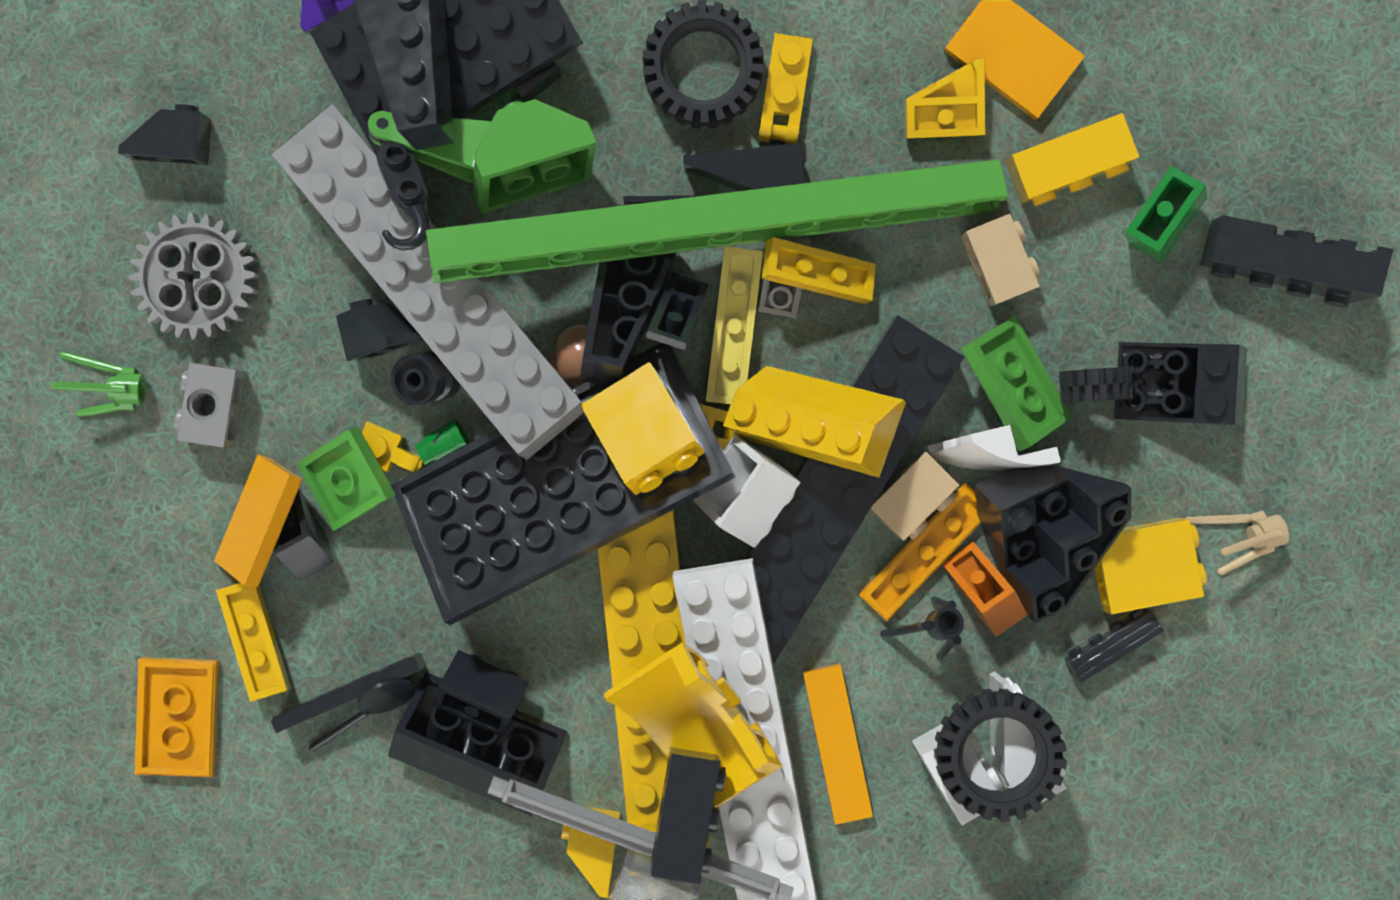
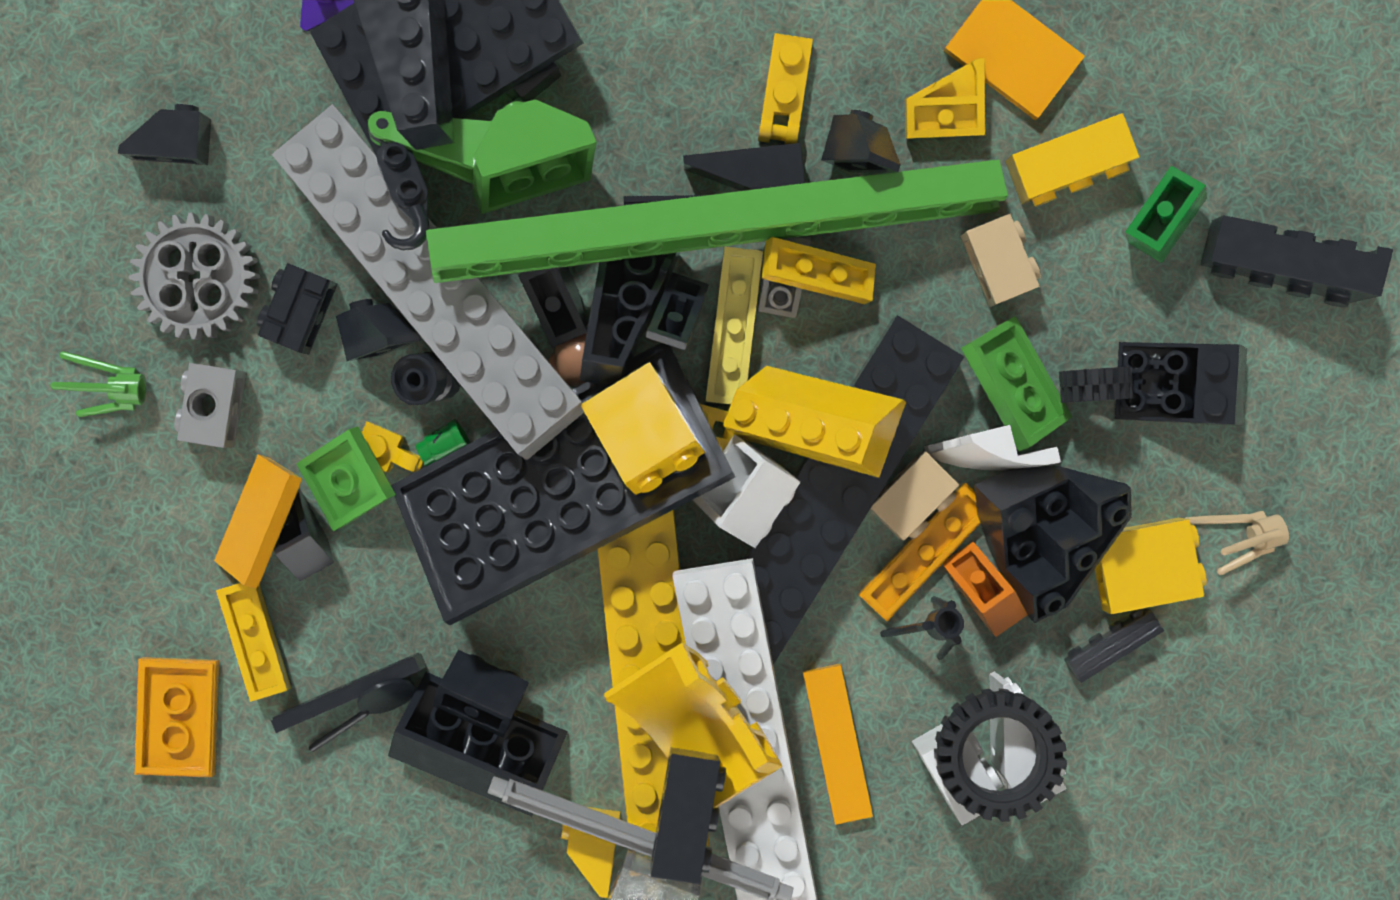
black tyre [642,0,764,129] -> none
none -> black brick [257,263,338,355]
none -> black slope [518,266,588,348]
none -> black slope [821,110,901,173]

